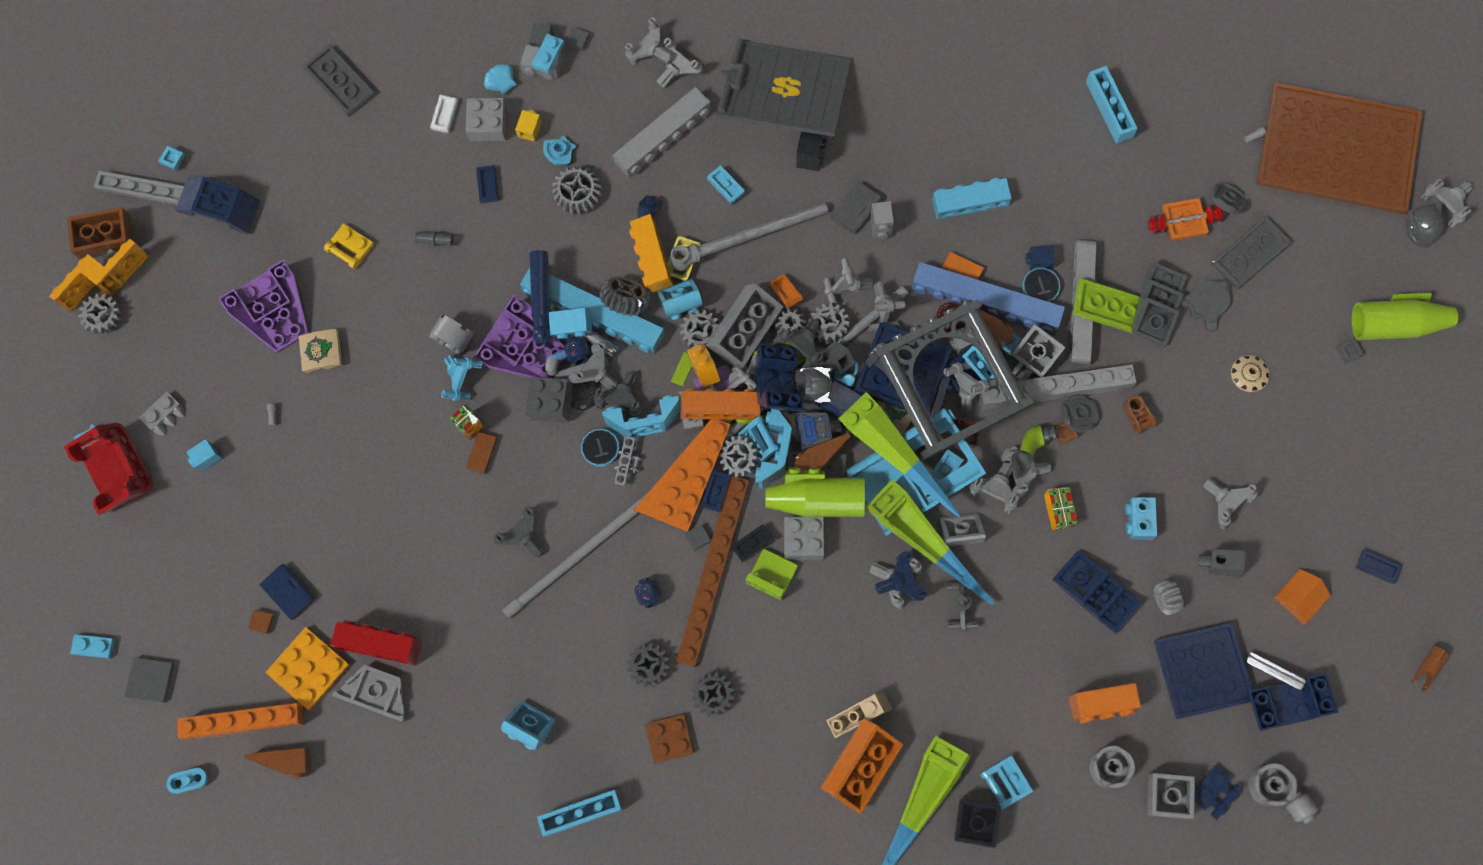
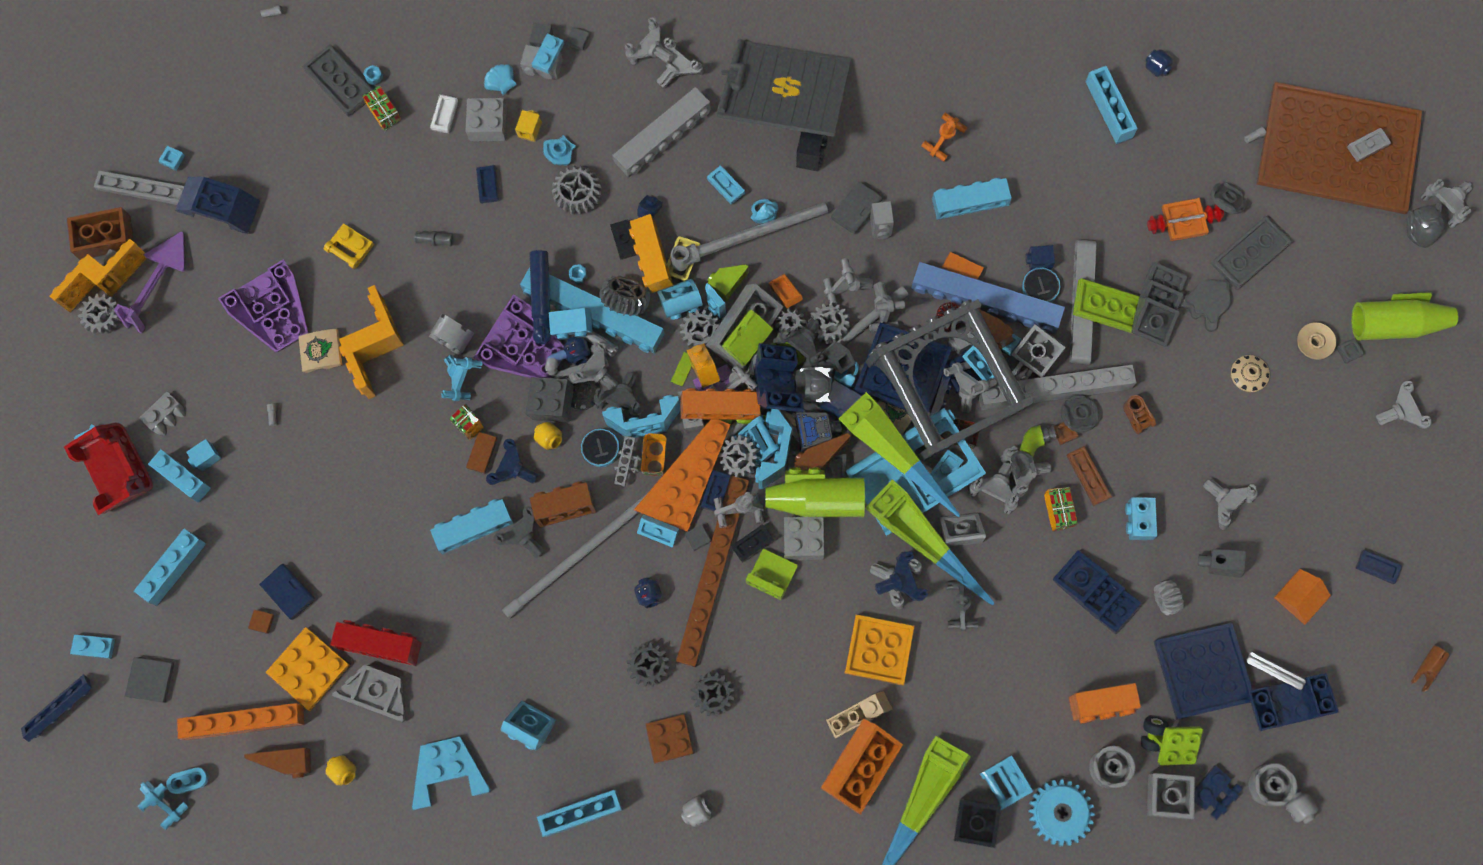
none -> dark blue plate [21,674,92,742]
none -> medium lavender piece [114,232,185,333]
none -> medium azure brick [134,529,206,606]
none -> medium azure axle [137,781,189,830]
none -> medium azure brick [148,449,211,503]
none -> light grey piece [261,5,283,18]
none -> yellow head [326,755,356,786]
none -> light orange bracket [339,285,404,399]
none -> piece [362,86,401,131]
none -> medium azure tile [364,65,383,85]
none -> medium azure wing [412,736,491,810]
none -> medium azure brick [430,499,514,554]
none -> dark blue axle [486,439,538,485]
none -> dark orange brick [530,481,596,528]
none -> yellow head [534,422,562,450]
none -> medium azure tile [569,264,587,284]
none -> black plate [610,219,636,260]
none -> medium azure plate [637,514,679,547]
none -> light orange piece [641,433,667,476]
none -> light grey head [681,796,713,827]
none -> medium azure plate [705,283,726,320]
none -> lime slope [708,265,749,301]
none -> light grey axle [714,492,764,528]
none -> lime piece [722,310,773,366]
none -> medium azure piece [751,199,779,224]
none -> light orange plate [845,615,914,685]
none -> orange axle [921,112,968,162]
none -> medium azure gear [1028,780,1095,846]
none -> dark orange tile [1066,446,1112,506]
none -> lime plate [1141,716,1203,765]
none -> dark blue head [1145,49,1173,77]
none -> tan dish [1297,323,1336,360]
none -> light grey plate [1347,128,1391,162]
none -> light grey axle [1376,381,1431,429]

